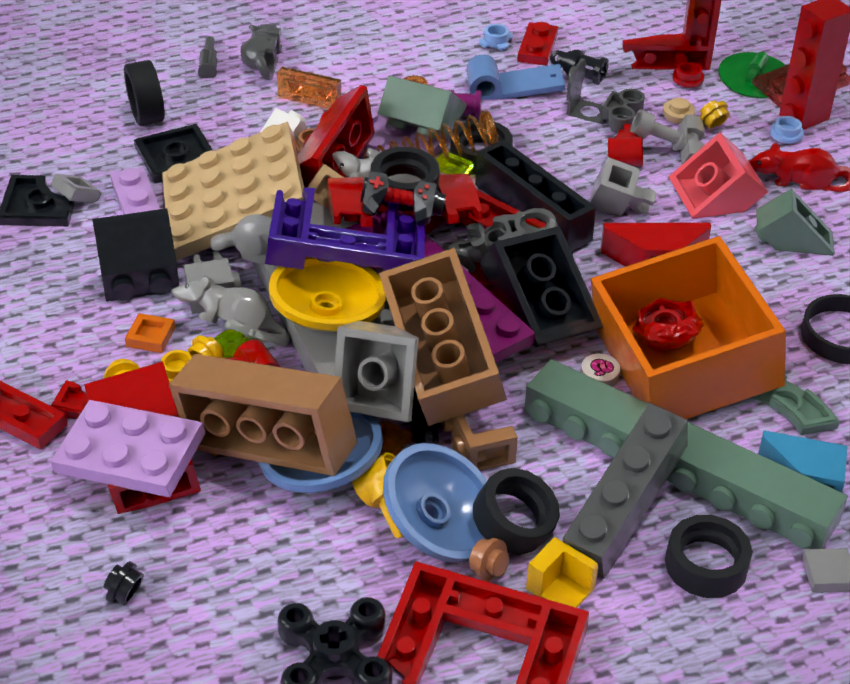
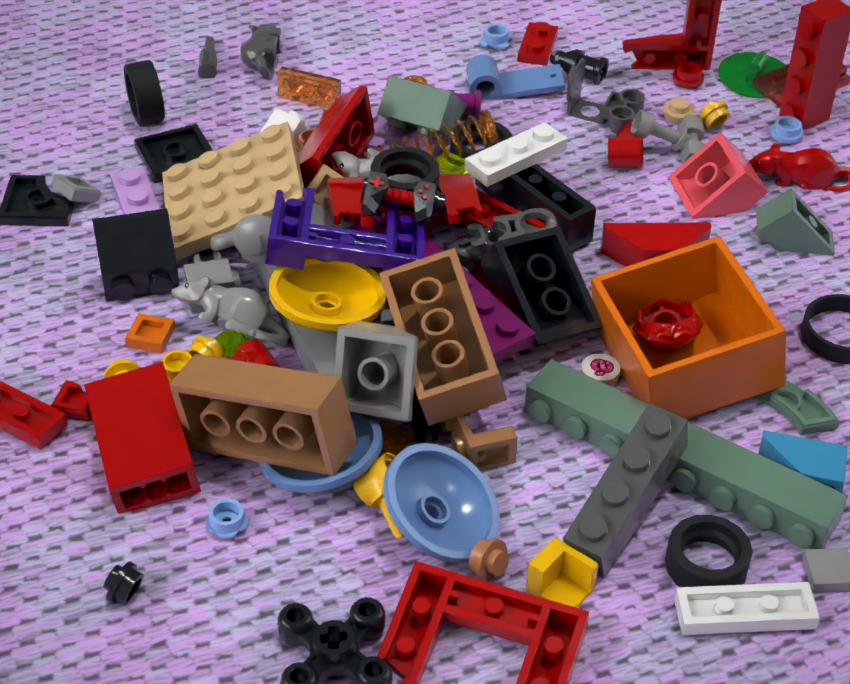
lavender plate [50,400,206,498] -> none
black tyre [473,468,560,555] -> none
light grey brick [589,157,657,217] -> none
none -> light blue plate [206,499,249,539]
none -> white plate [465,122,568,187]
none -> white plate [674,582,820,635]

